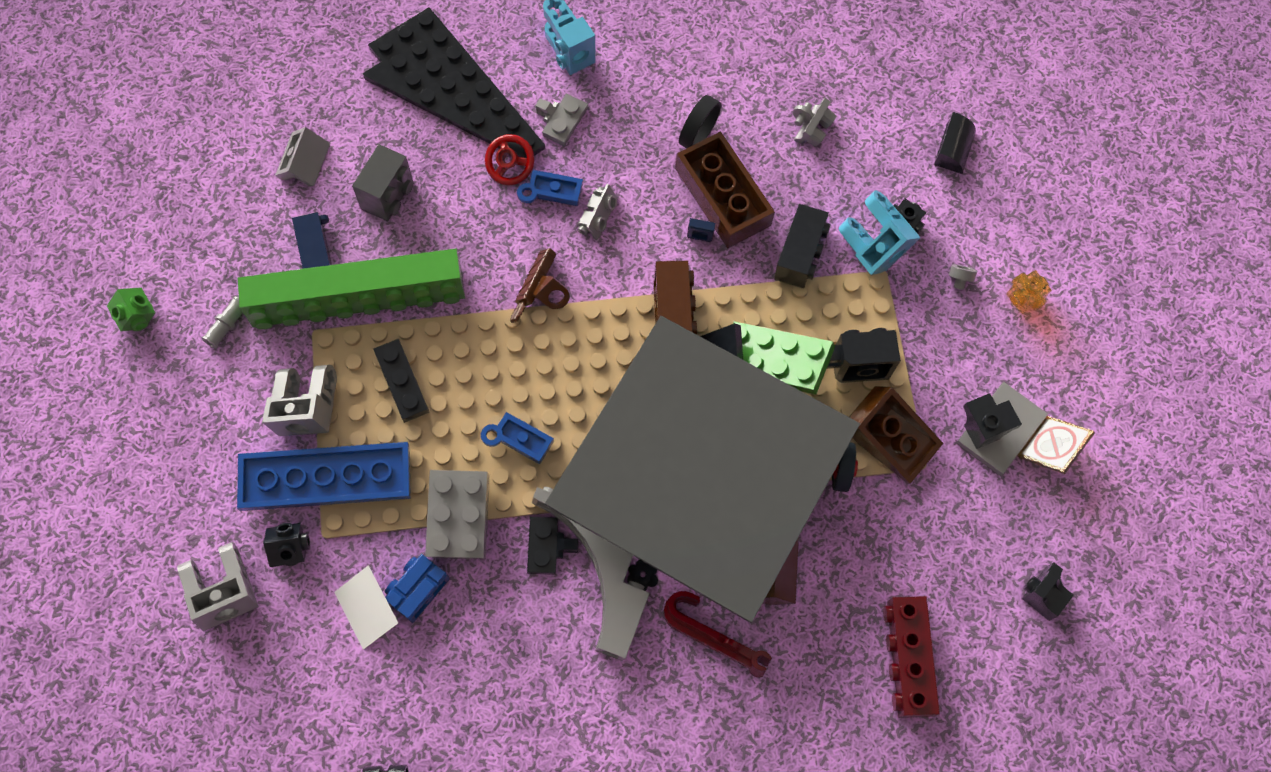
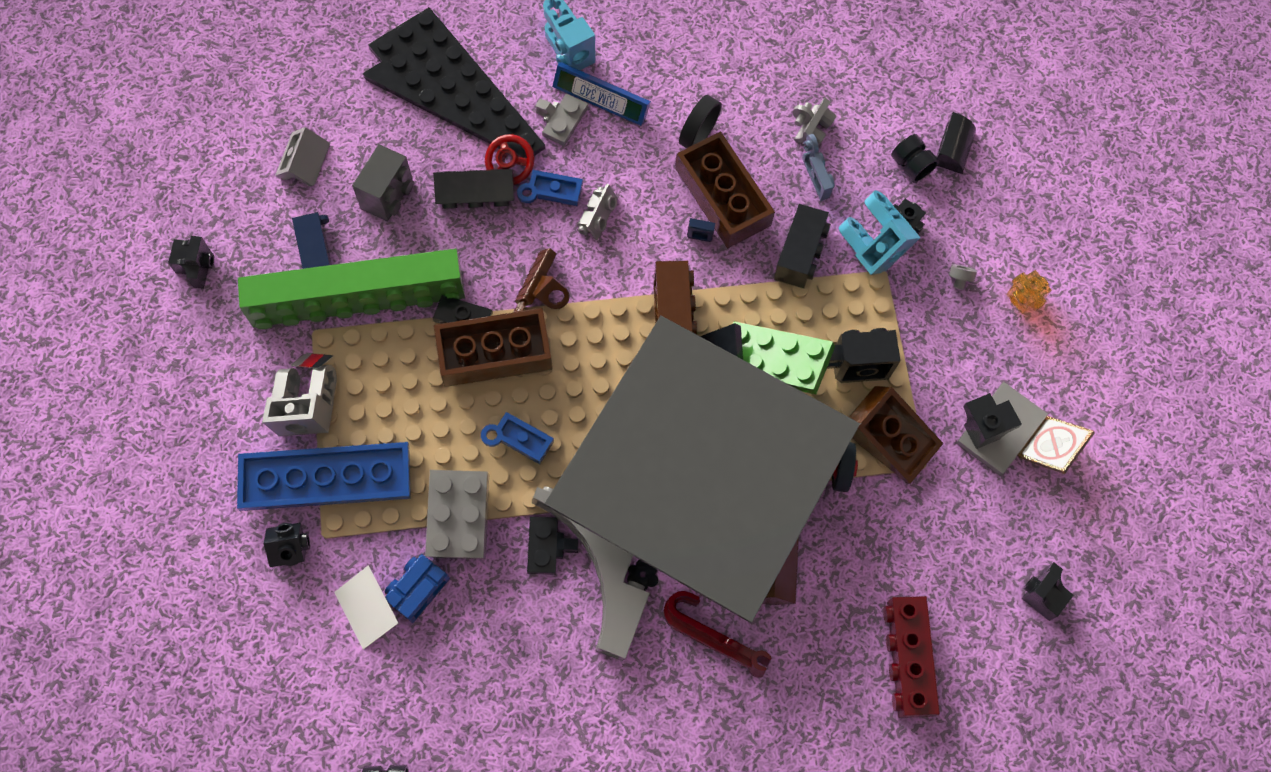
bright green brick [107,288,156,331] -> none
light grey brick [177,542,259,632] -> none
light grey pin [202,296,243,349] -> none
black plate [373,339,429,423] -> none
none -> black brick [168,236,214,289]
none -> sticker [291,353,334,368]
none -> black brick [433,169,515,209]
none -> black plate [433,295,493,324]
none -> reddish brown brick [434,308,552,387]
none -> tile [552,62,651,126]
none -> sand blue hinge [802,134,835,201]
none -> black wheel [891,134,939,183]

